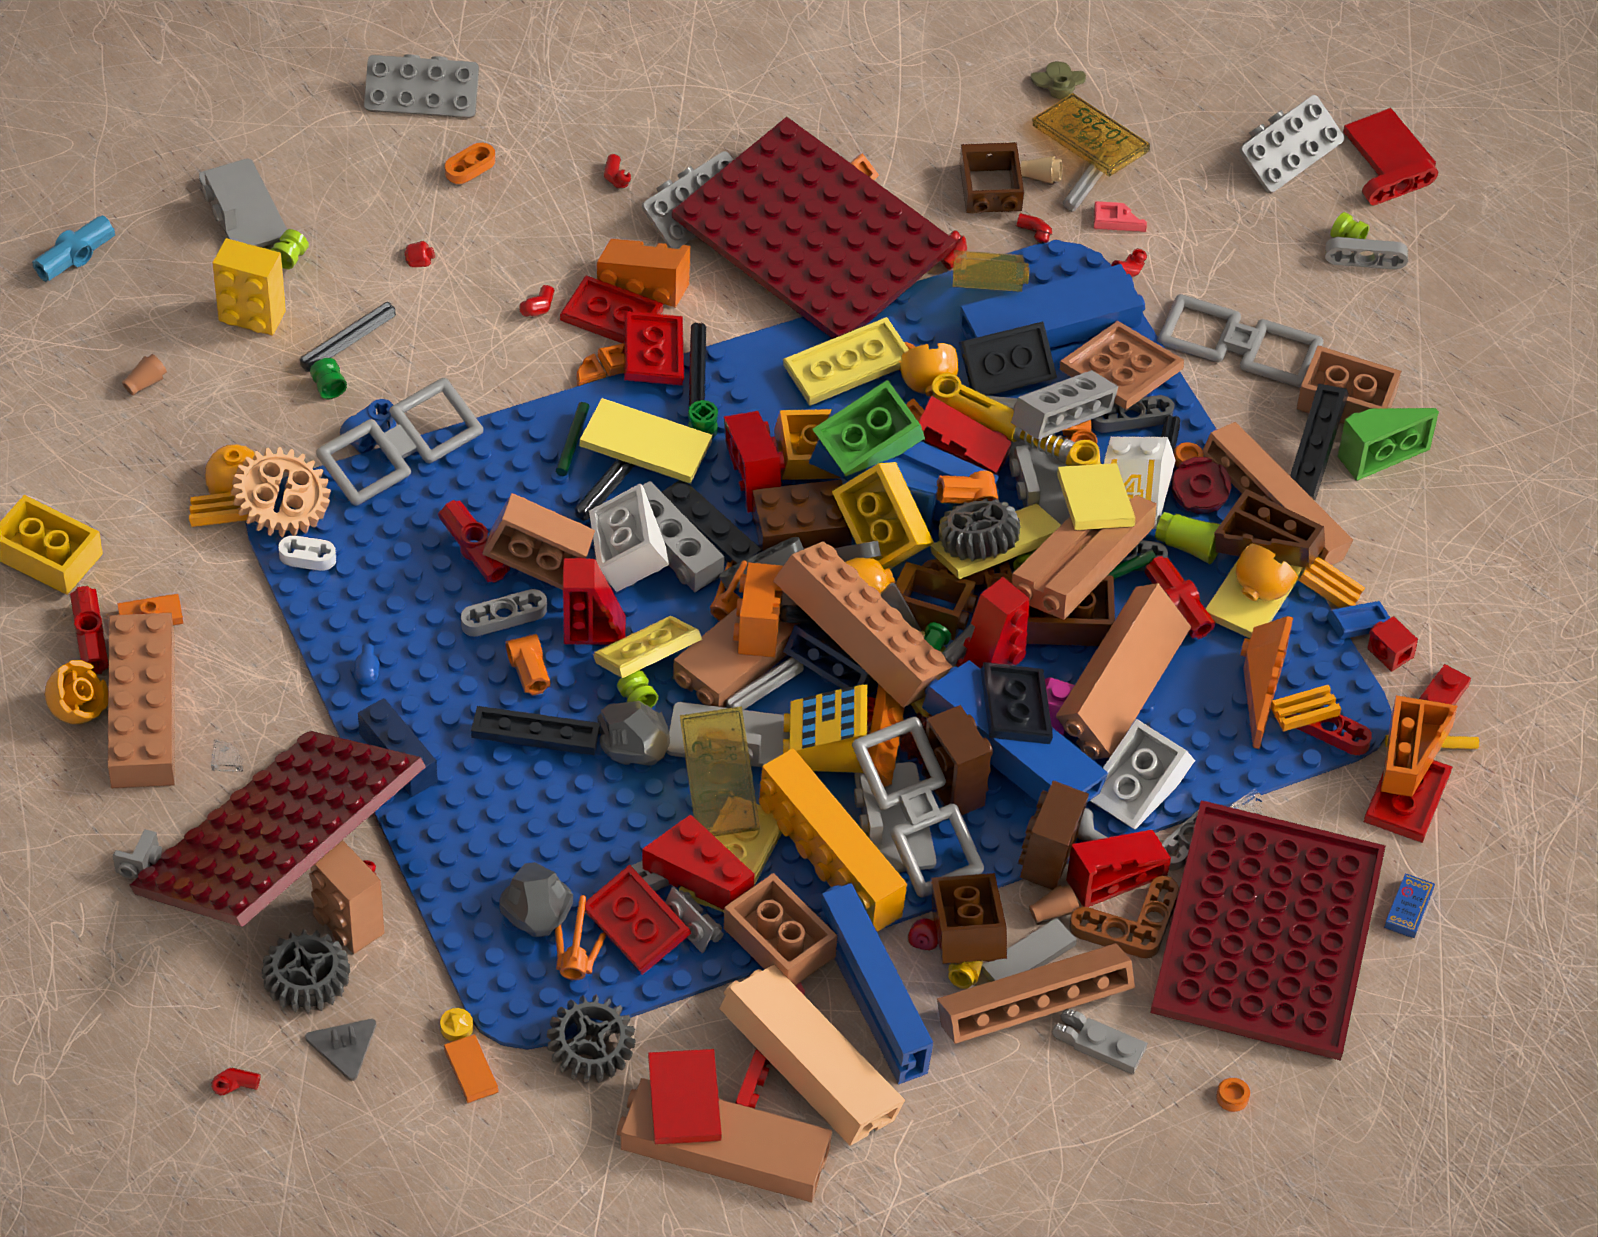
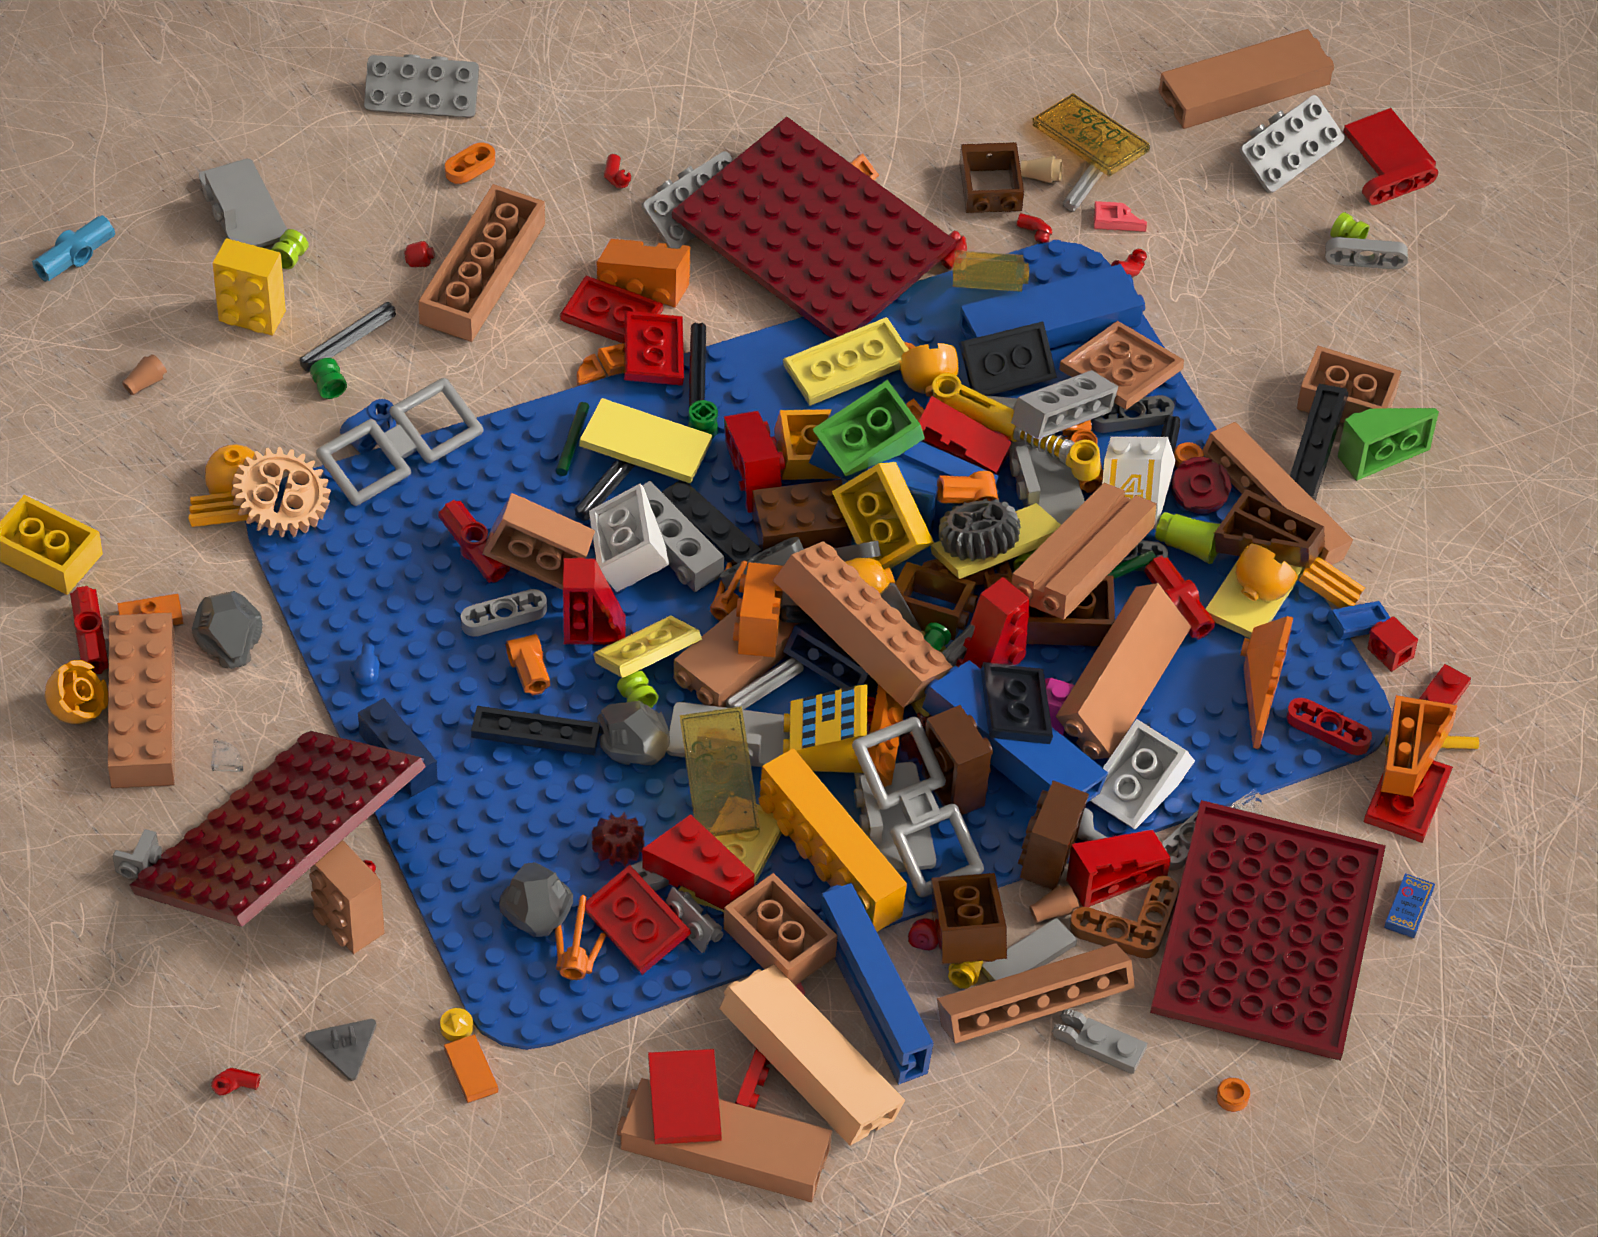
dark grey gear [262,929,350,1014] -> none
white beam [278,536,336,571] -> none
red arm [519,285,555,317] -> none
dark grey gear [547,994,636,1083] -> none
olive plate [1031,61,1086,99] -> none
light yellow tile [1057,463,1135,530] -> none
light grey bar [1157,294,1324,388] -> none
light orange tile [1271,685,1341,732] -> none
none -> dark grey helmet [192,591,263,669]
none -> nougat brick [418,184,545,342]
none -> clear red gear [592,812,645,867]
none -> nougat brick [1159,29,1334,129]

